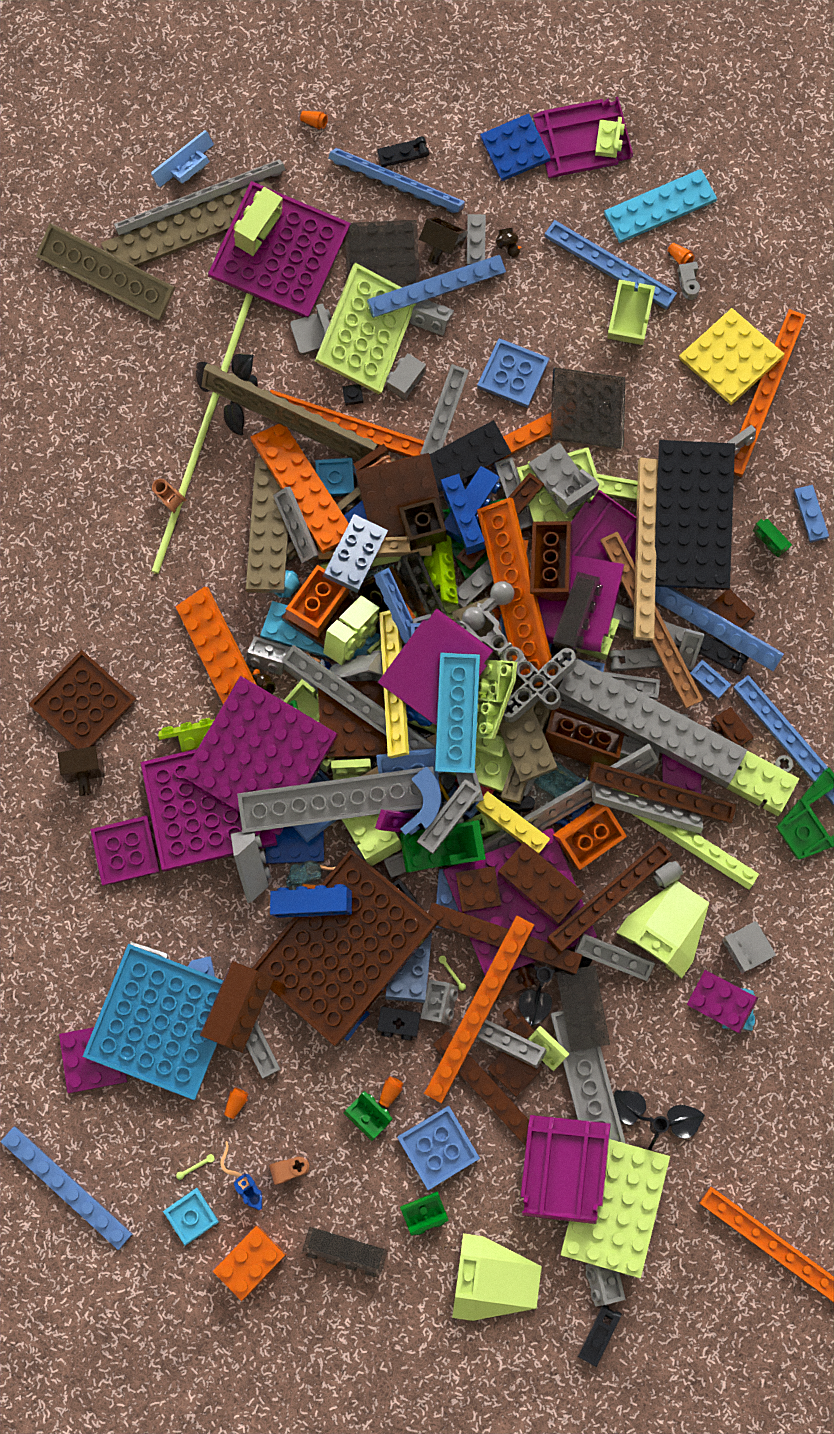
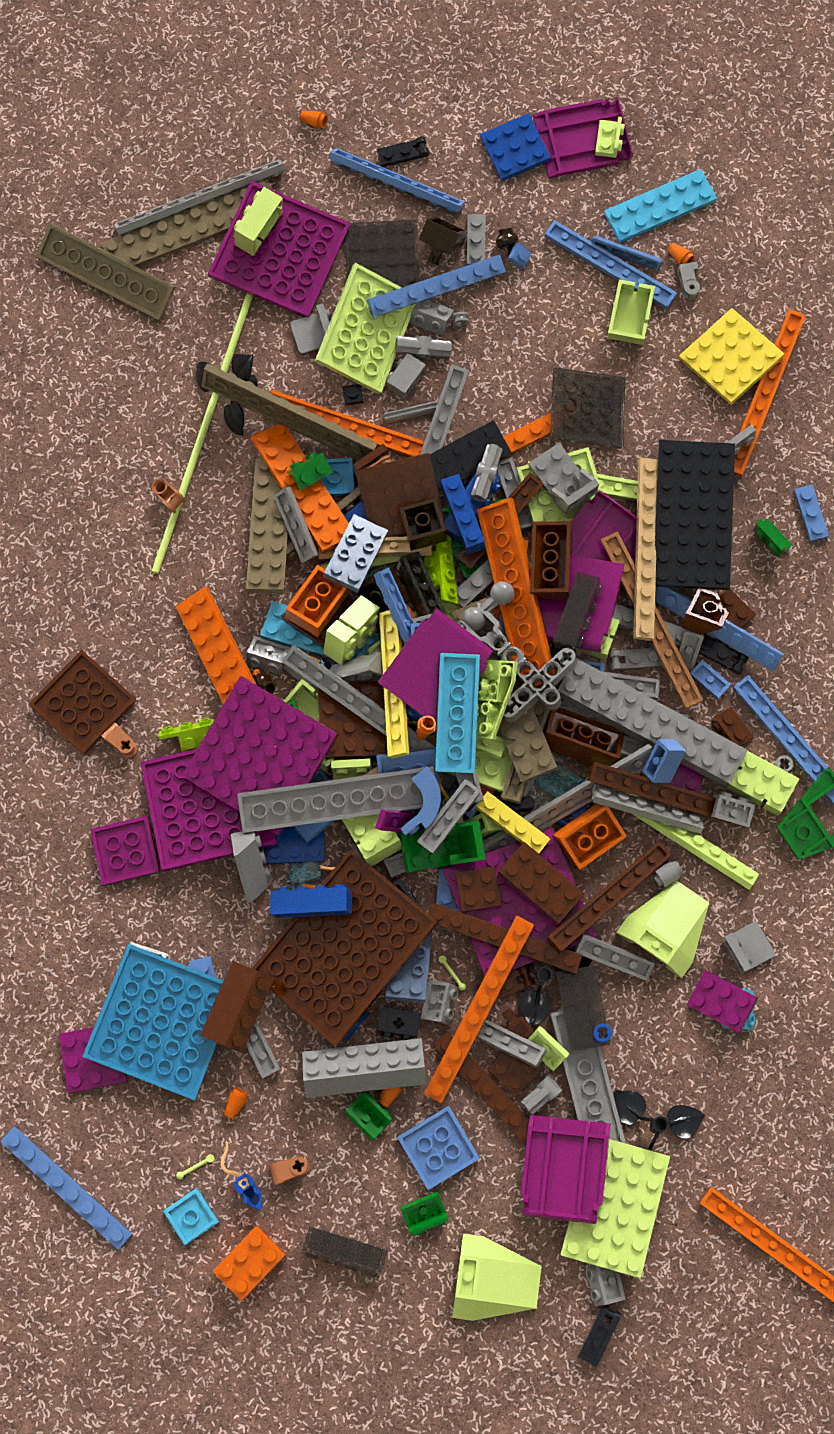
dark brown brick [57,746,105,796] -> none
light blue bracket [151,131,214,187] -> none
medium azure head [275,570,300,598] -> none
medium blue plate [477,338,549,408] -> none
none -> nougat piece [101,722,138,758]
none -> green bracket [286,452,333,491]
none -> light grey brick [302,1038,427,1098]
none -> light grey axle [384,401,437,424]
none -> light grey piece [395,336,452,358]
none -> orange cone [416,716,437,740]
none -> light grey bush [452,312,469,327]
none -> light grey piece [471,444,503,502]
none -> medium blue plate [508,243,532,269]
none -> light grey piece [521,1075,562,1115]
none -> medium blue slope [592,235,664,270]
none -> blue bush [593,1024,612,1043]
none -> medium blue brick [642,739,686,783]
none -> reddish brown slope [683,587,729,635]
none -> light grey bracket [711,791,755,828]

